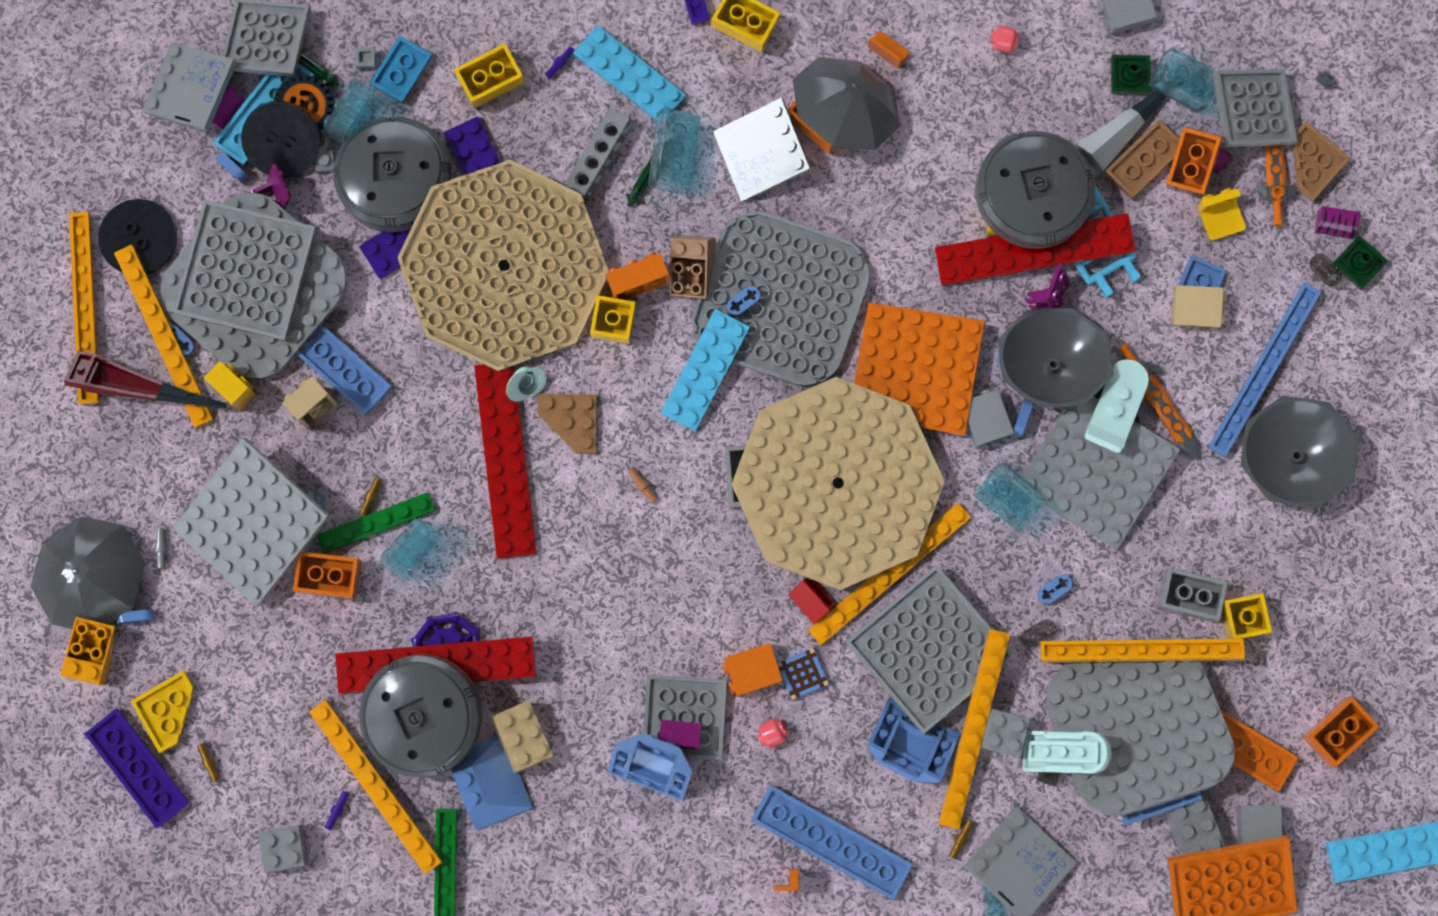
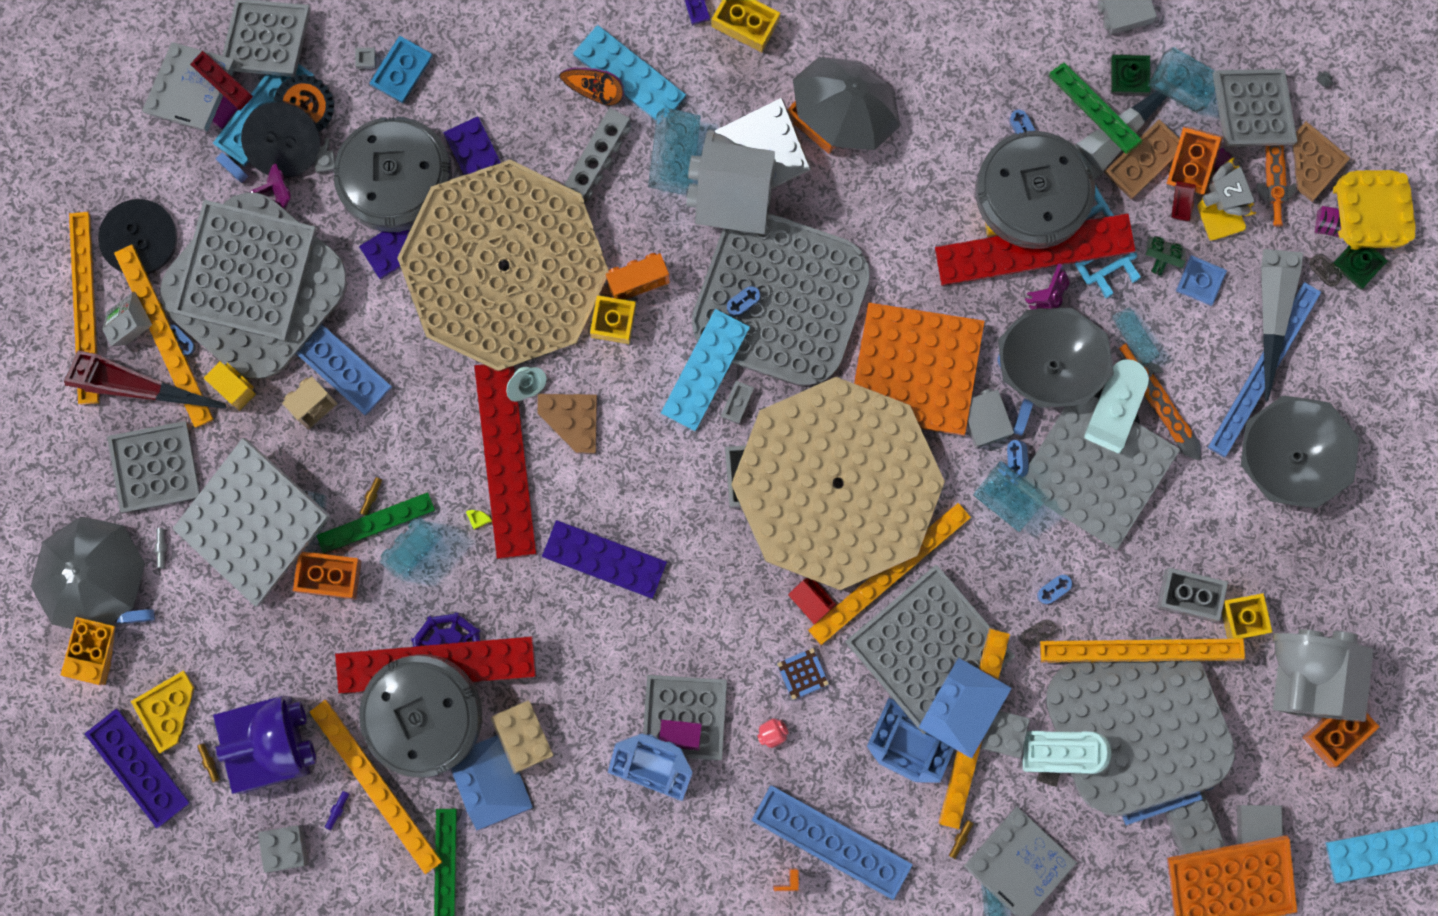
dark green wheel [299,51,340,86] -> none
clear light blue brick [324,78,380,144] -> none
yellow brick [454,43,525,109] -> none
dark purple bar [544,46,575,79] -> none
dark green wheel [625,141,670,207] -> none
nougat bar [627,468,657,504] -> none
medium nougat slope [670,235,716,299] -> none
orange brick [722,643,782,697] -> none
orange panel [868,30,910,69] -> none
coral head [990,25,1019,53] -> none
tan brick [1171,285,1226,328] -> none
orange plate [1221,710,1299,792] -> none
none -> light grey slope [102,292,152,346]
none -> light grey plate [107,421,200,514]
none -> dark red tile [190,50,254,111]
none -> dark purple piece [213,695,317,794]
none -> neon yellow tile [466,510,492,530]
none -> dark purple plate [542,520,667,599]
none -> shield [559,68,624,106]
none -> light grey piece [686,130,776,234]
none -> light grey plate [721,380,754,424]
none -> medium blue slope [919,657,1012,759]
none -> medium blue beam [1007,440,1028,478]
none -> medium blue beam [1009,109,1035,134]
none -> green plate [1049,62,1142,155]
none -> clear light blue plate [1112,307,1160,366]
none -> dark green plate [1145,236,1186,276]
none -> dark red tile [1171,181,1197,222]
none -> light grey torso [1203,158,1256,216]
none -> light grey plate [1261,249,1303,402]
none -> light grey piece [1272,629,1374,722]
none -> yellow plate [1333,170,1416,250]

